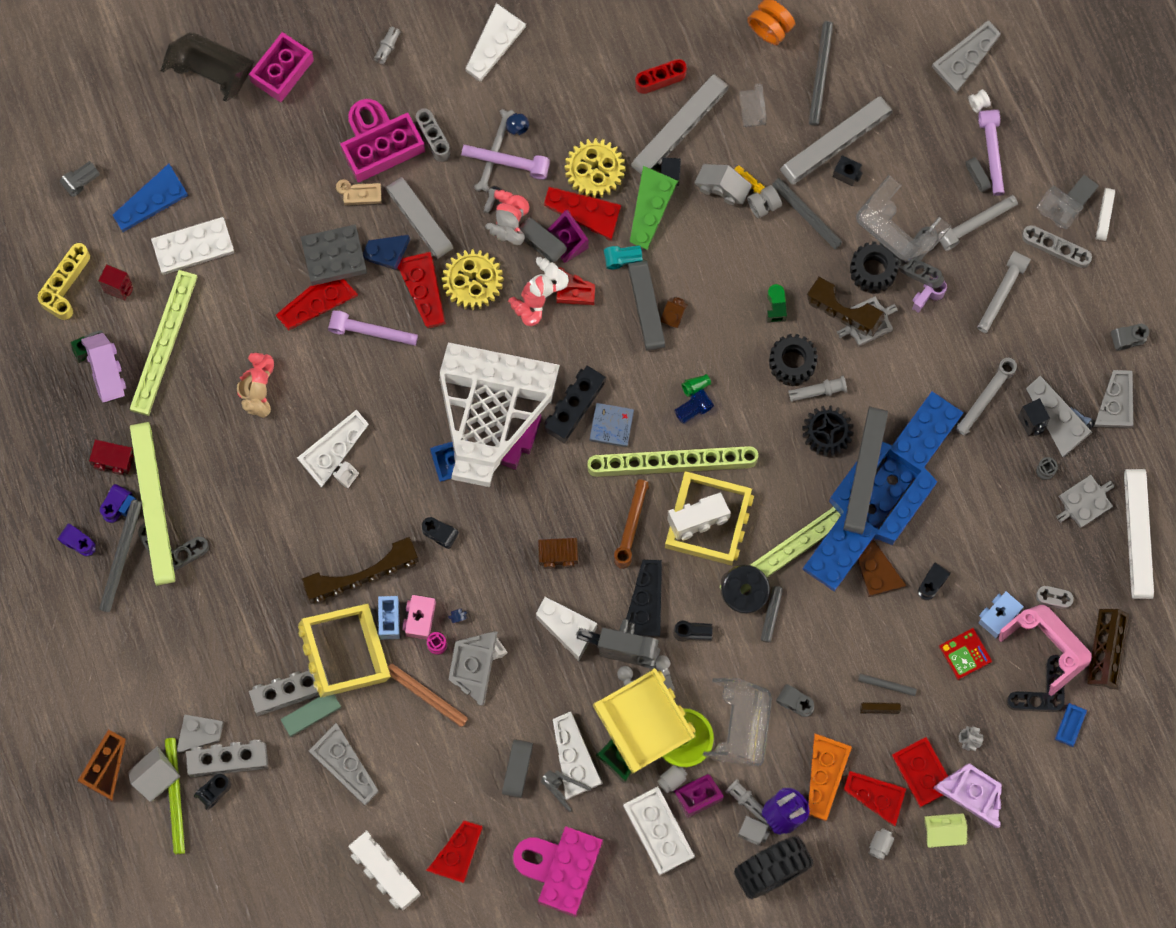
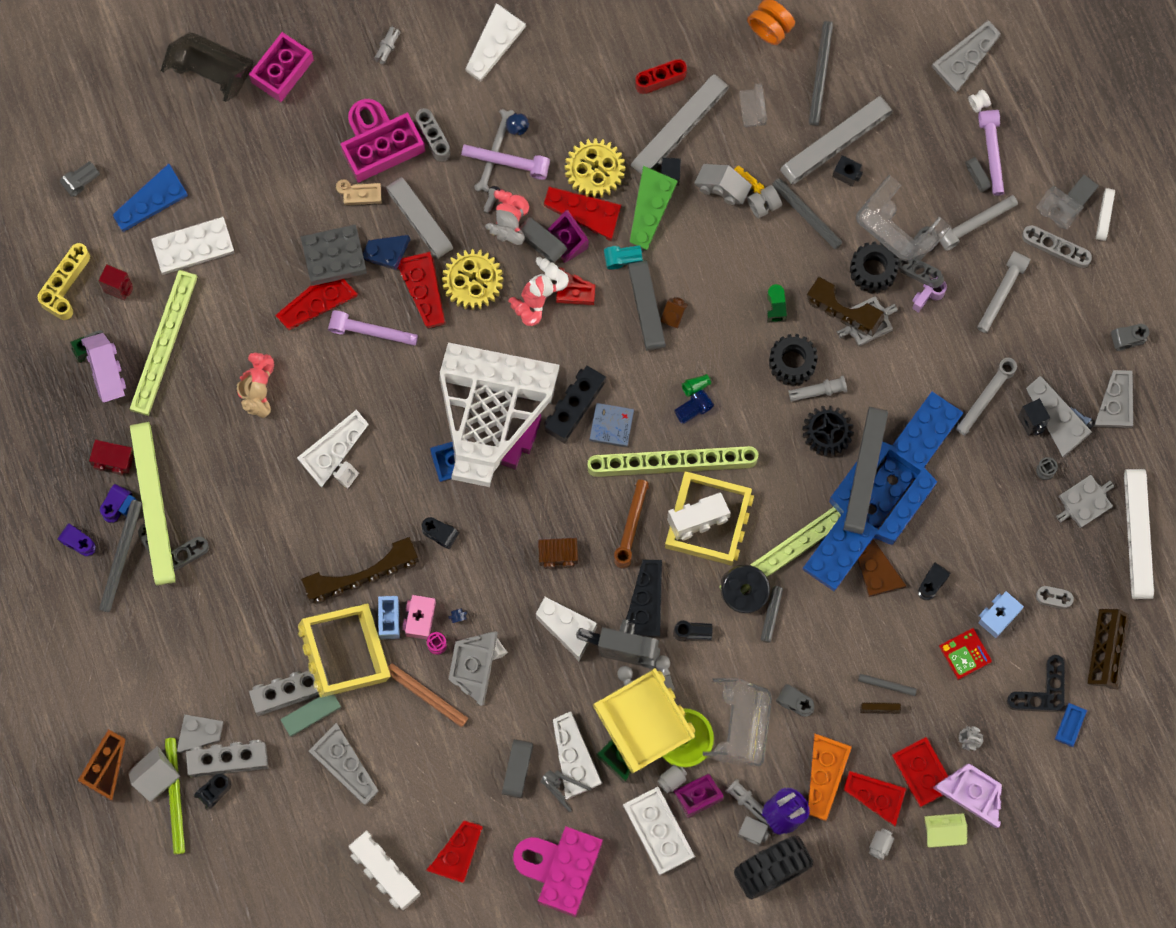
bright pink windscreen [999,605,1092,696] -> none

